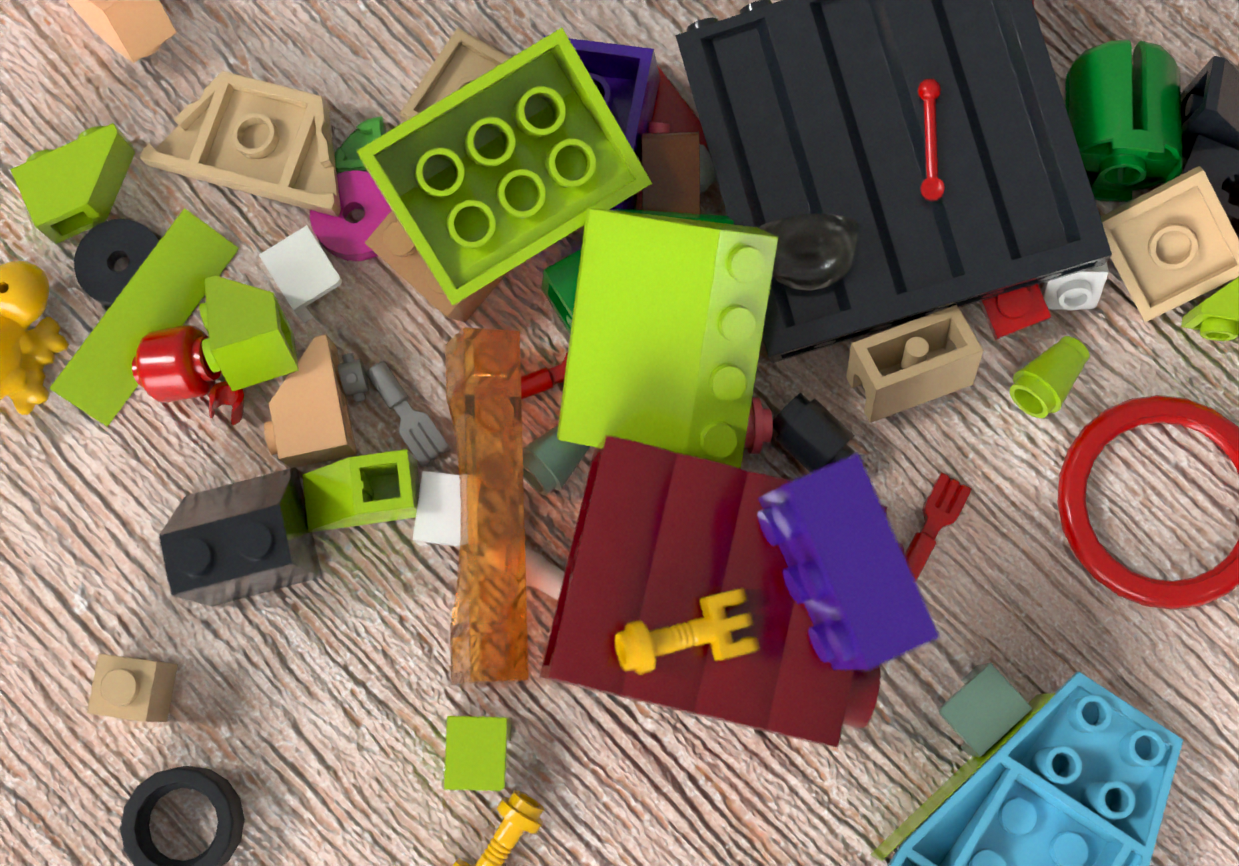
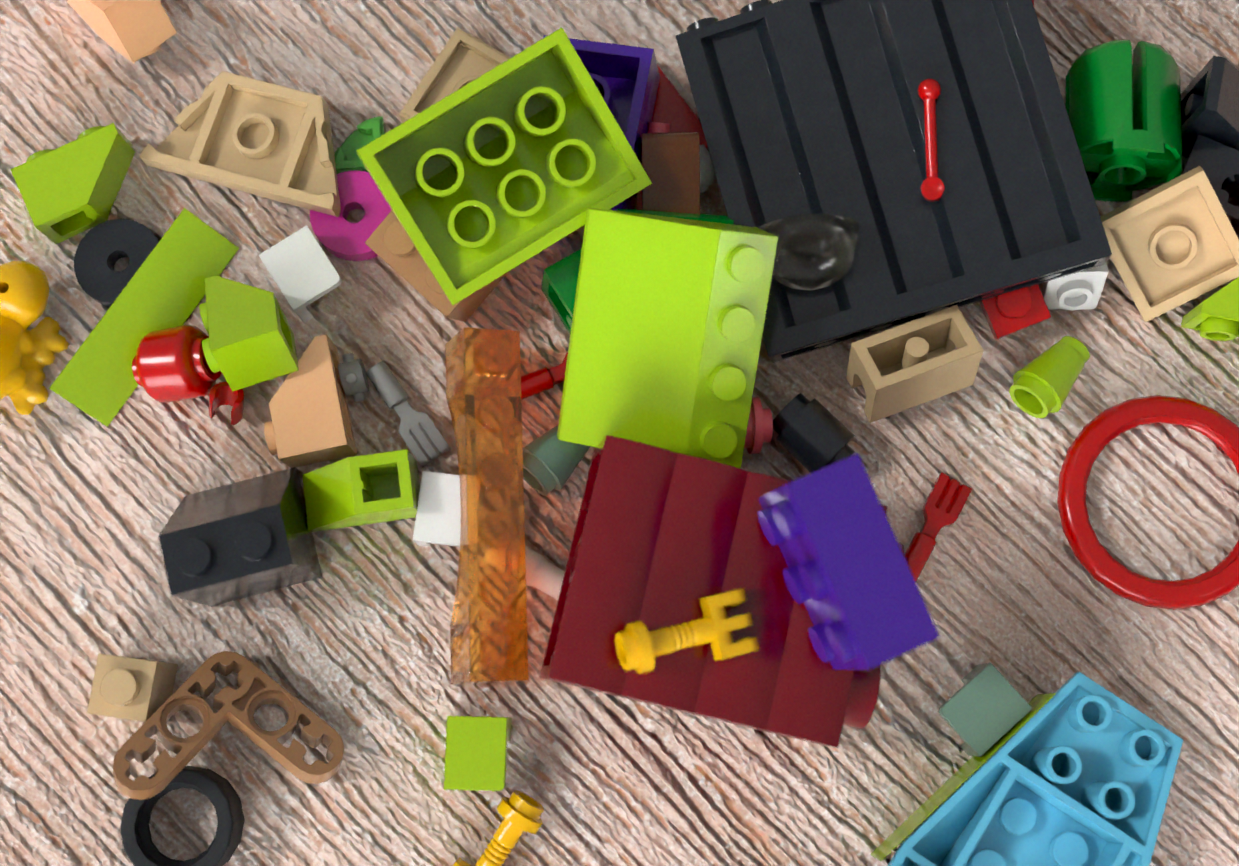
none -> medium nougat beam [113,651,344,800]

